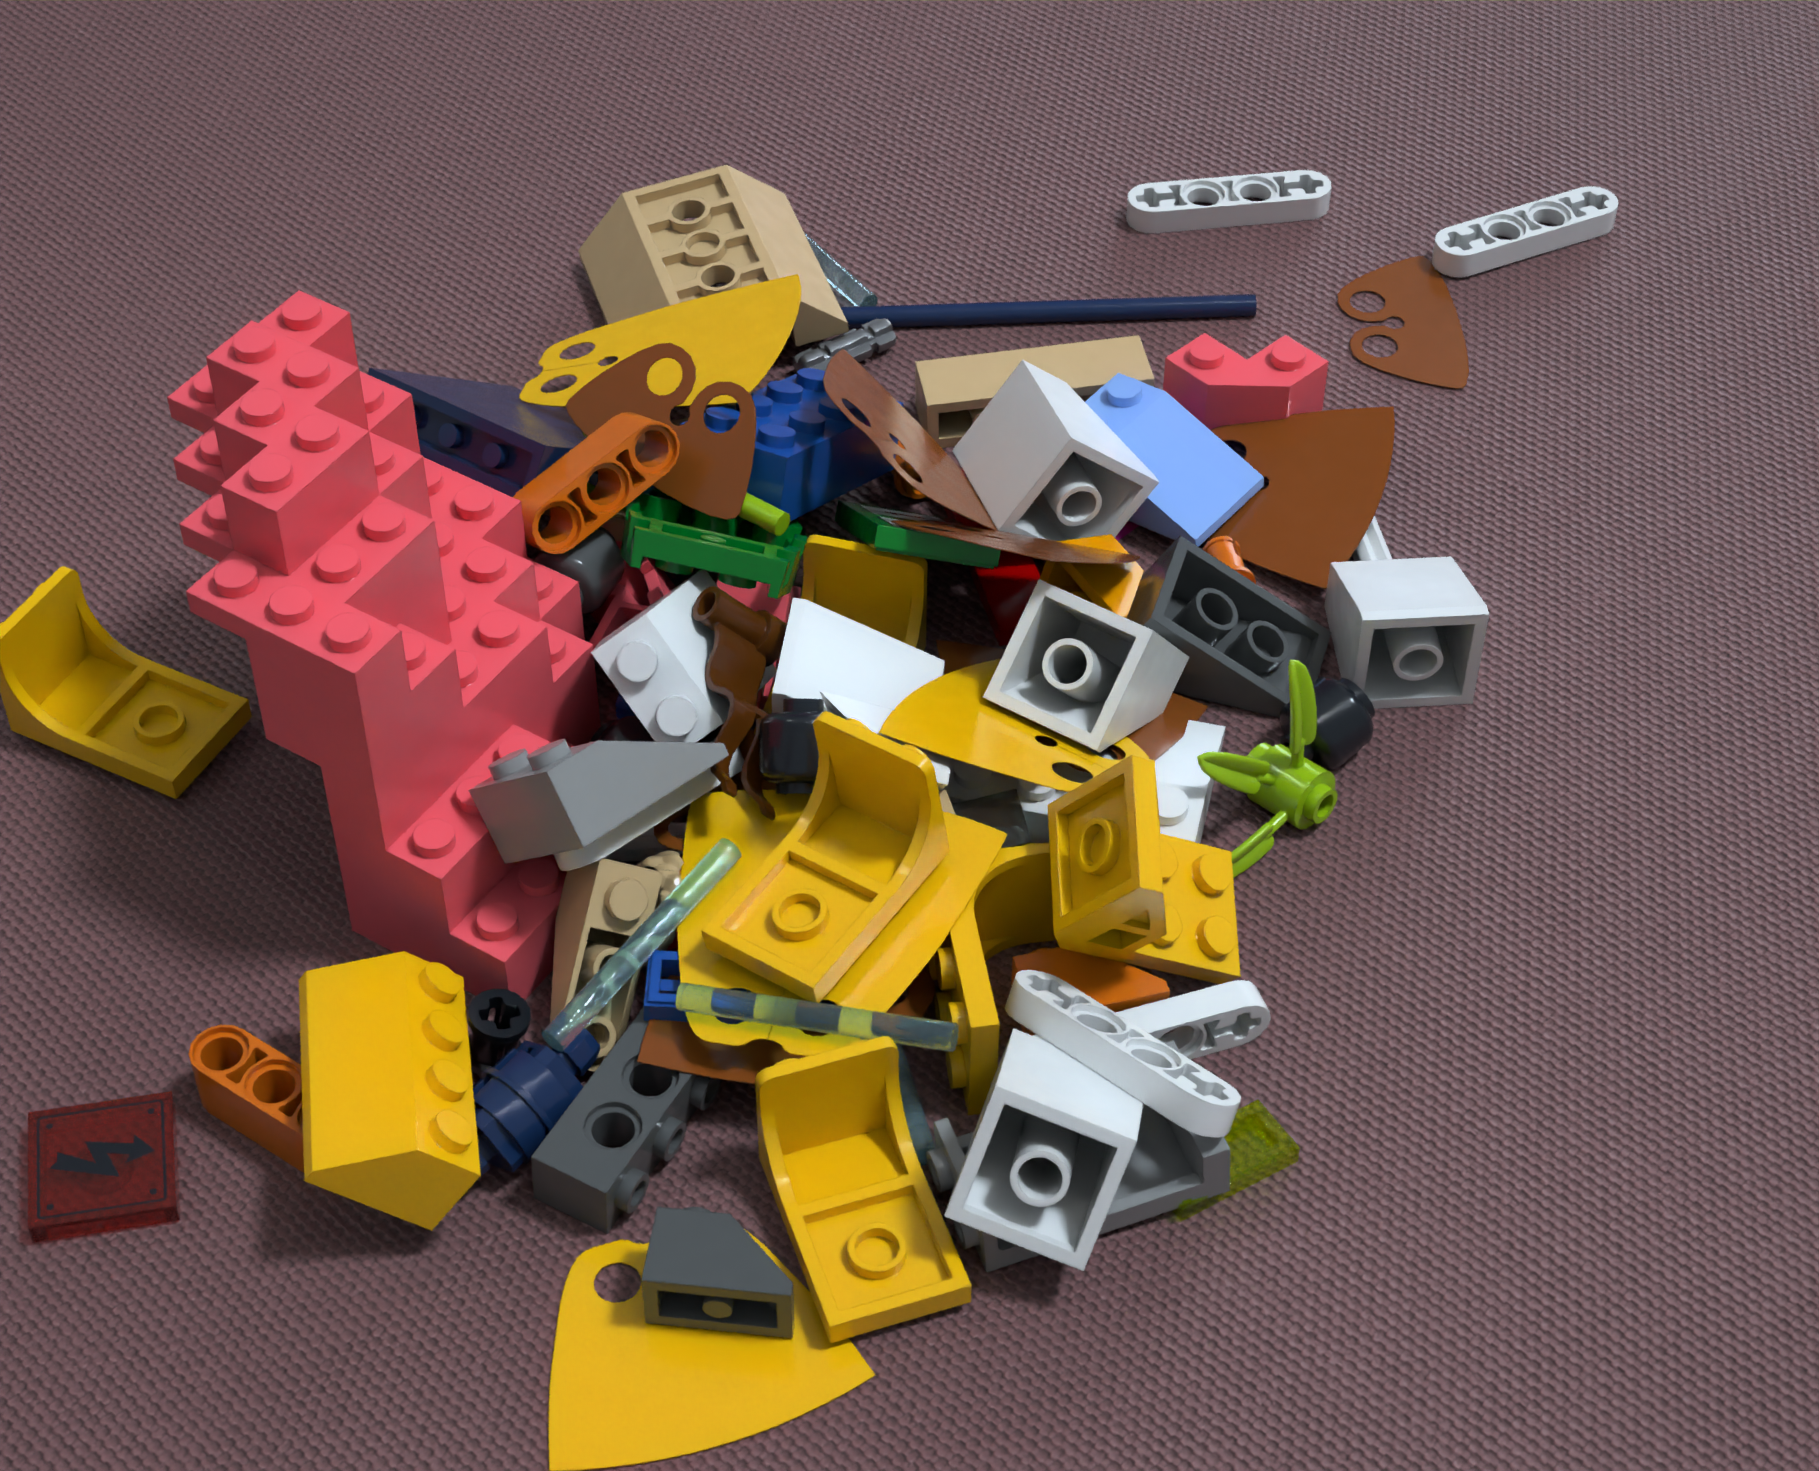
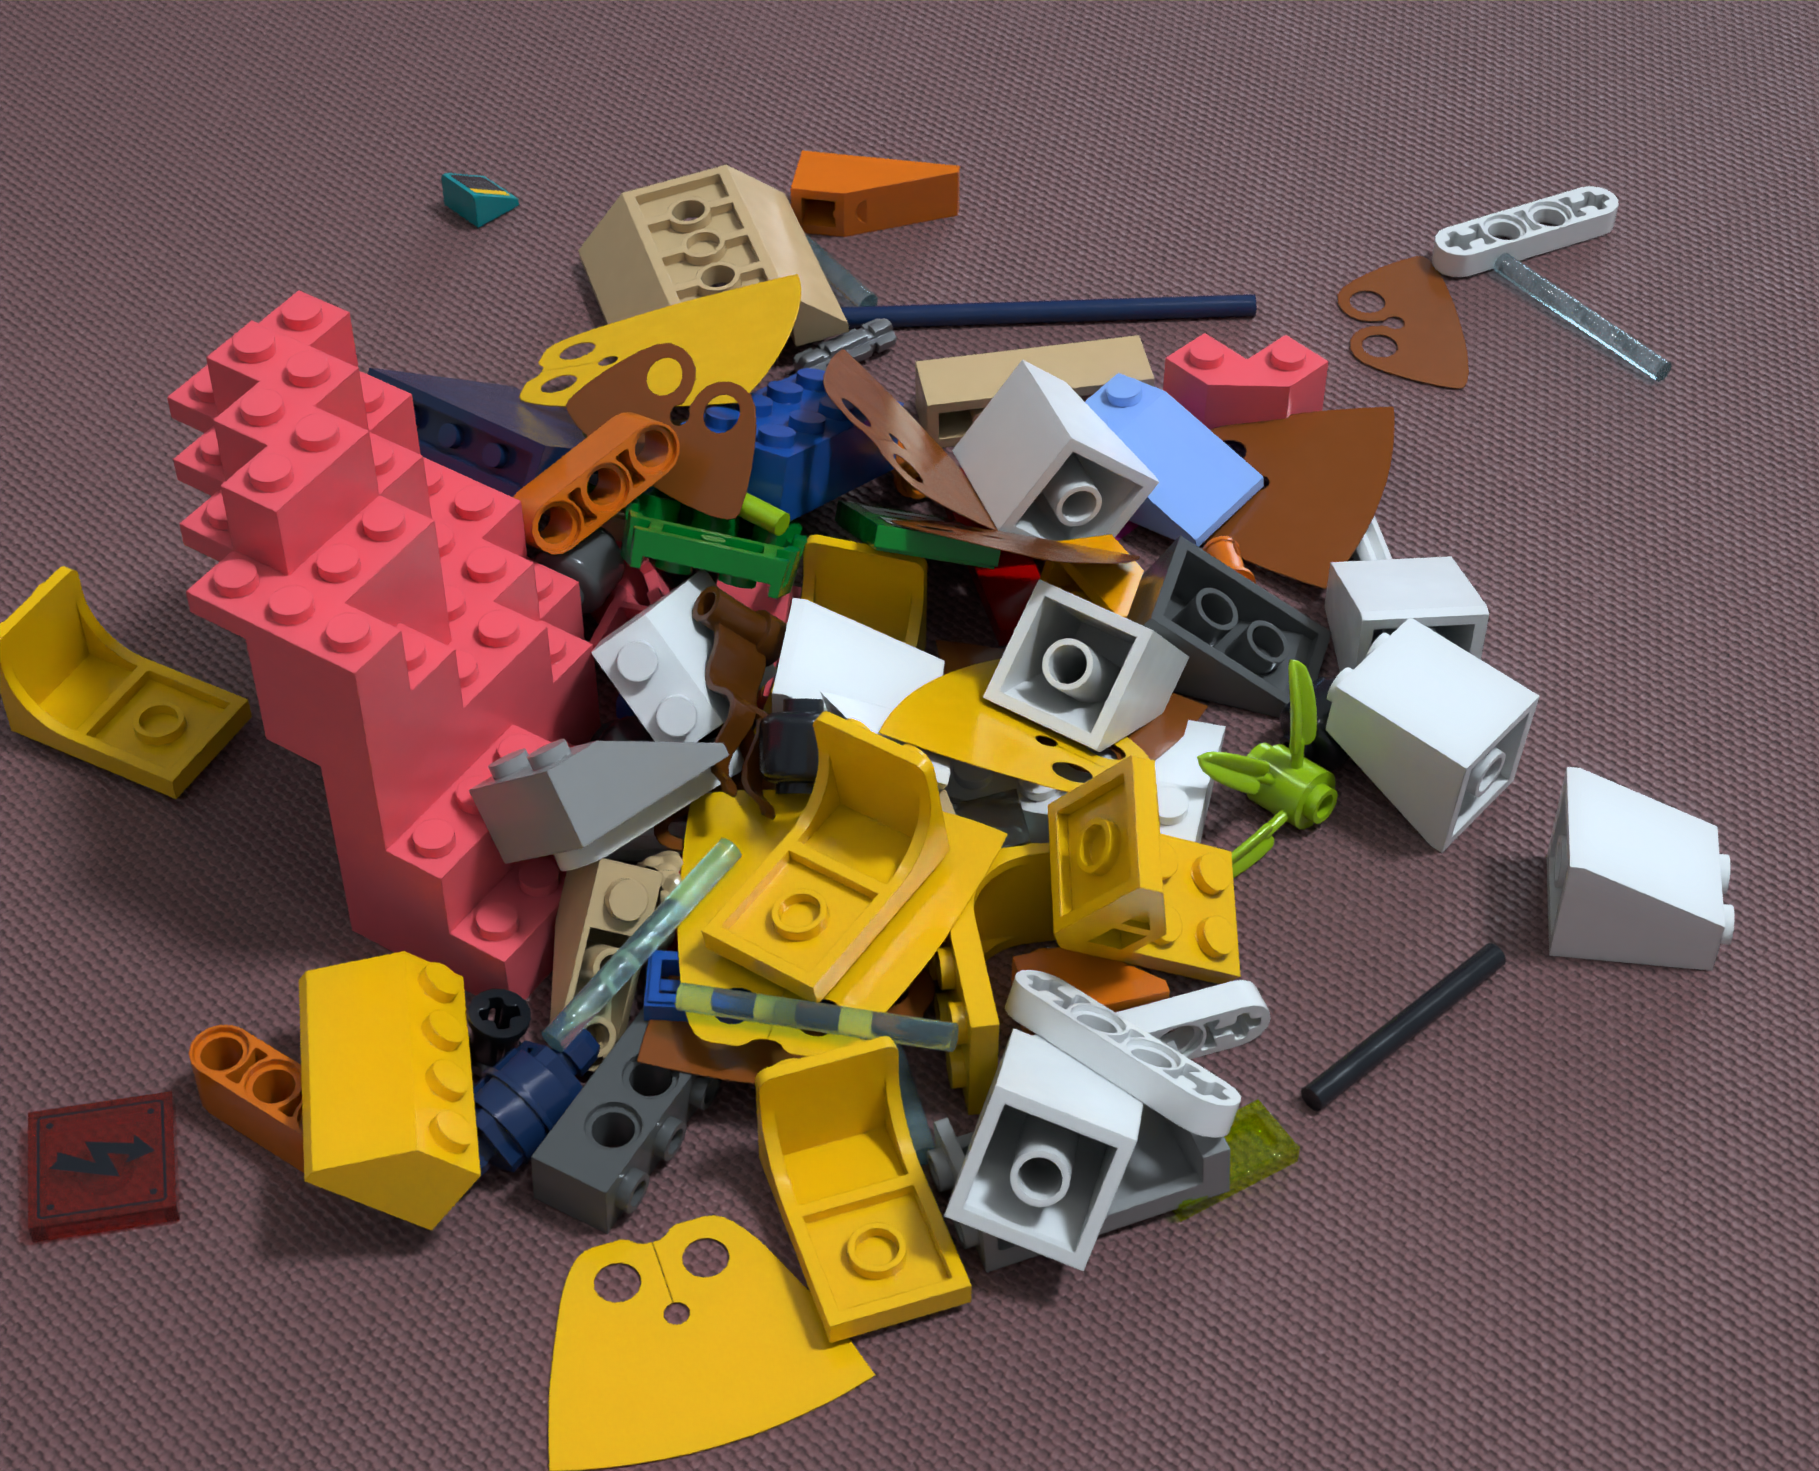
dark grey slope [641,1207,795,1338] -> none
white beam [1126,170,1331,234] -> none
none -> teal slope [441,173,519,228]
none -> orange slope [790,150,960,237]
none -> black bar [1301,943,1506,1111]
none -> white slope [1325,617,1540,853]
none -> clear light blue bar [1494,253,1672,382]
none -> white slope [1547,767,1734,971]

